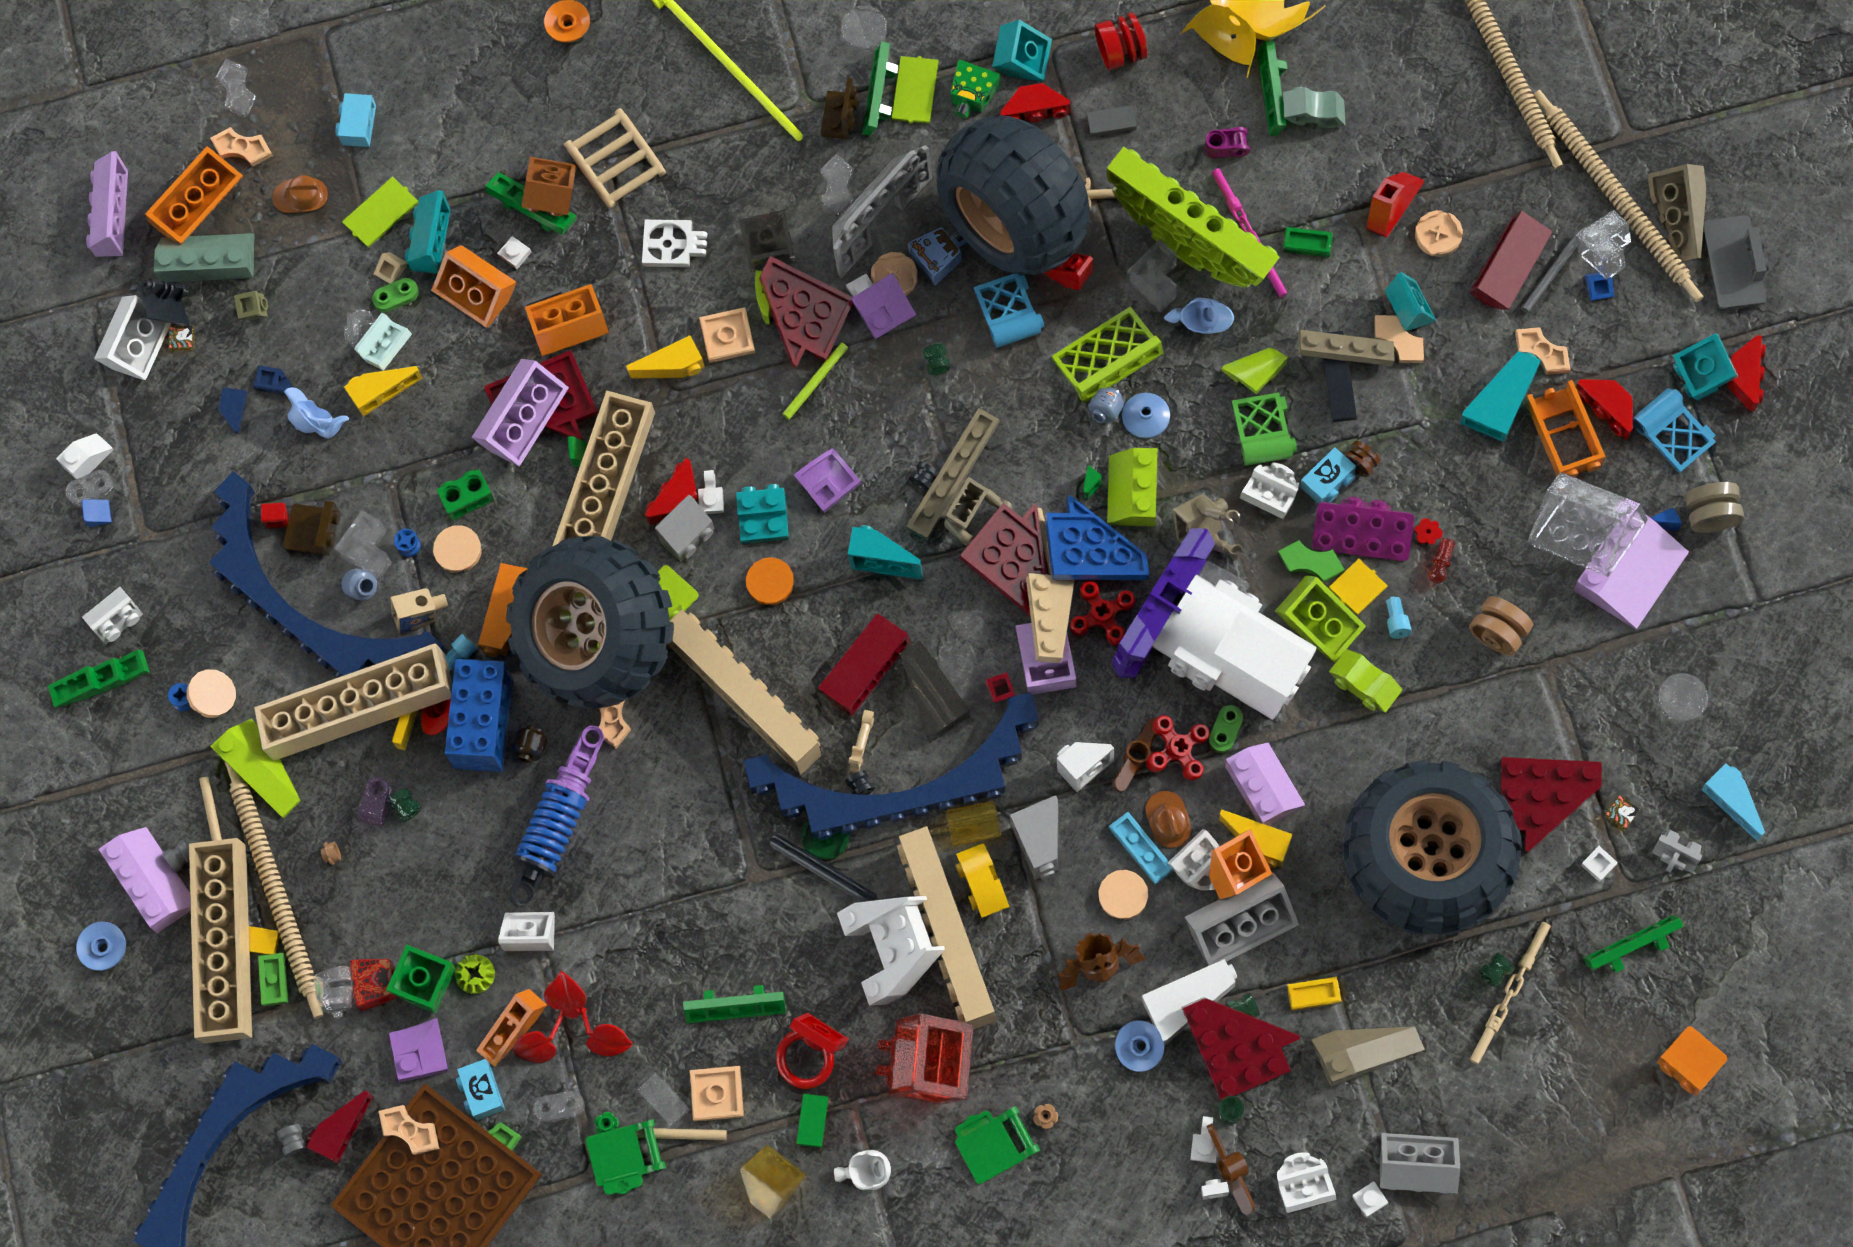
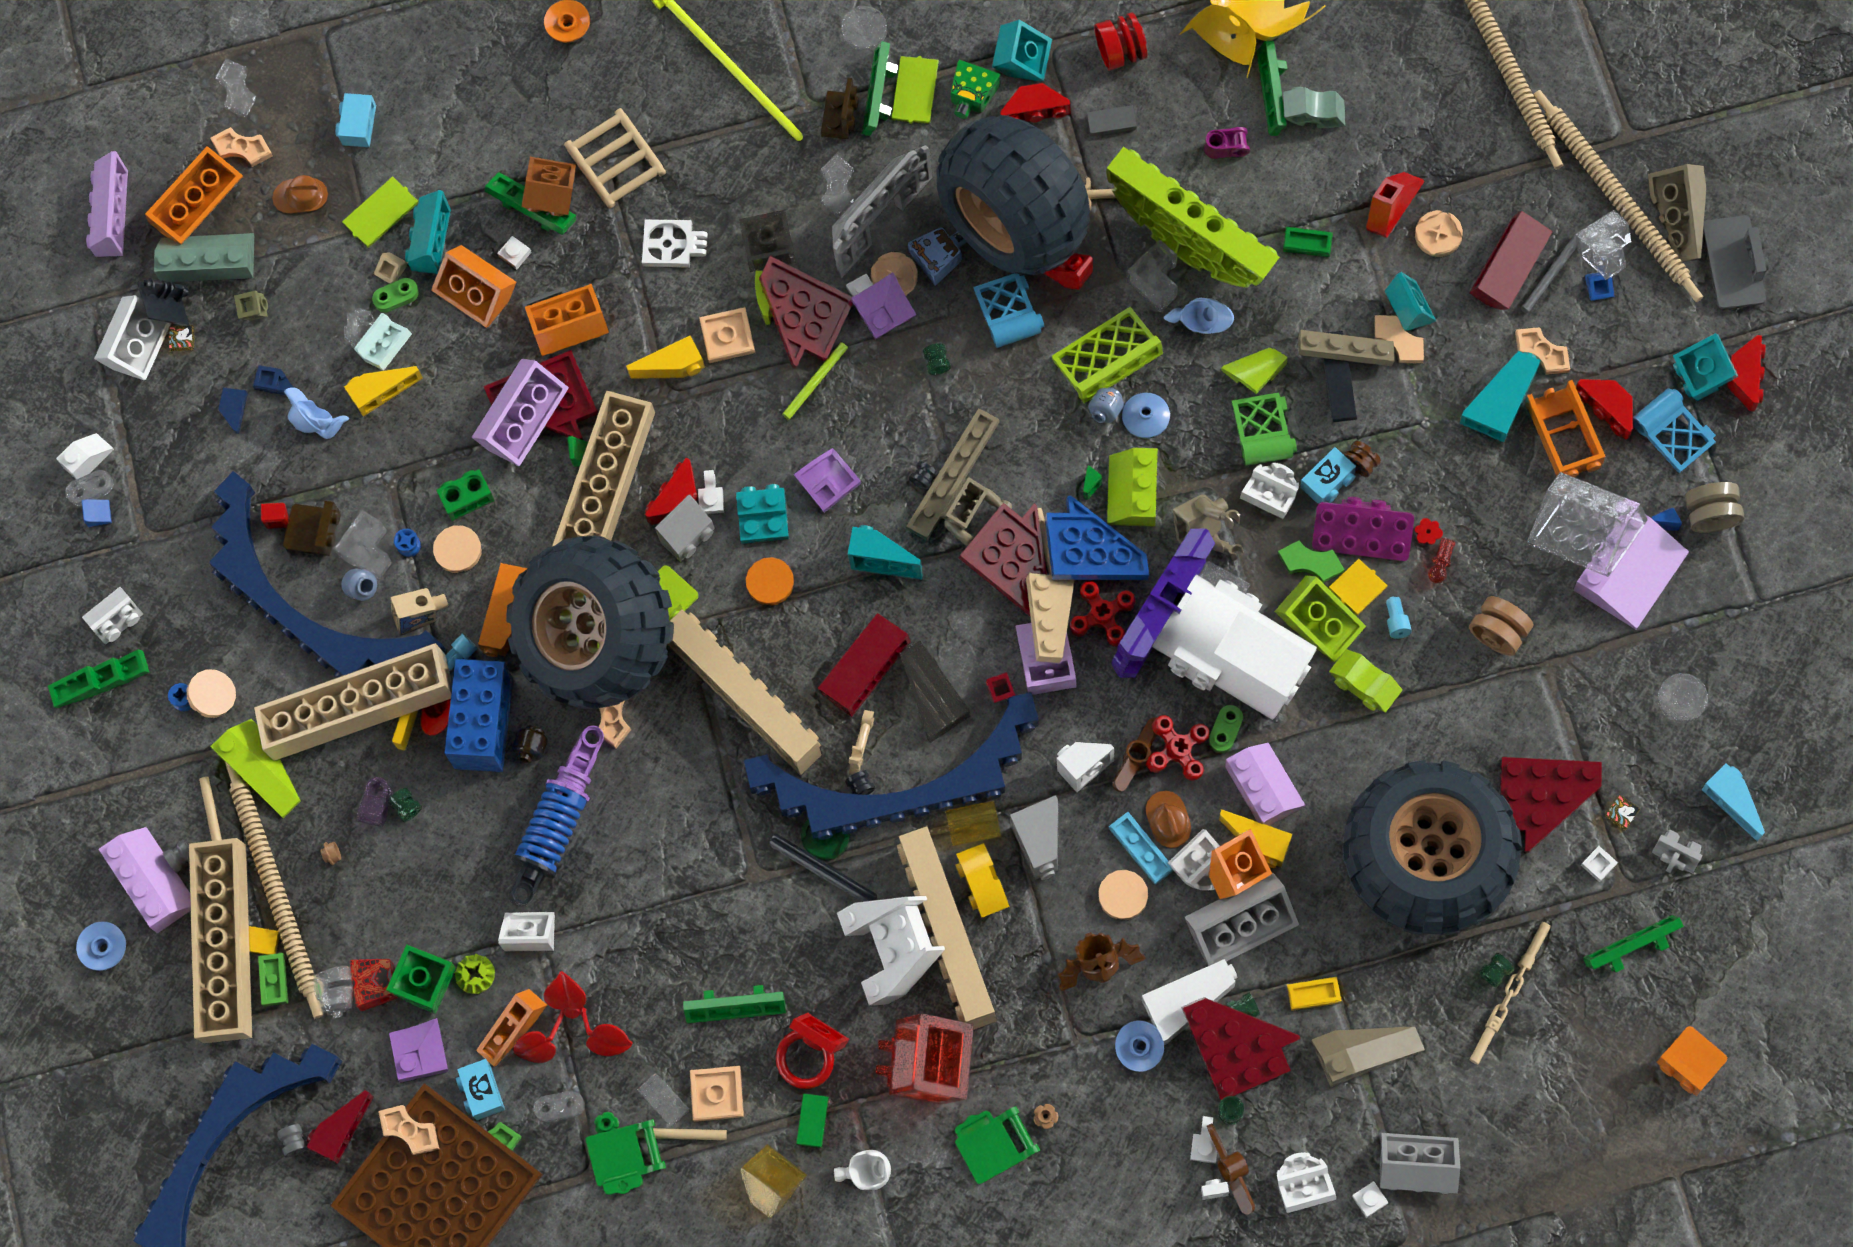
dark pink piece [1212,168,1287,298] -> none

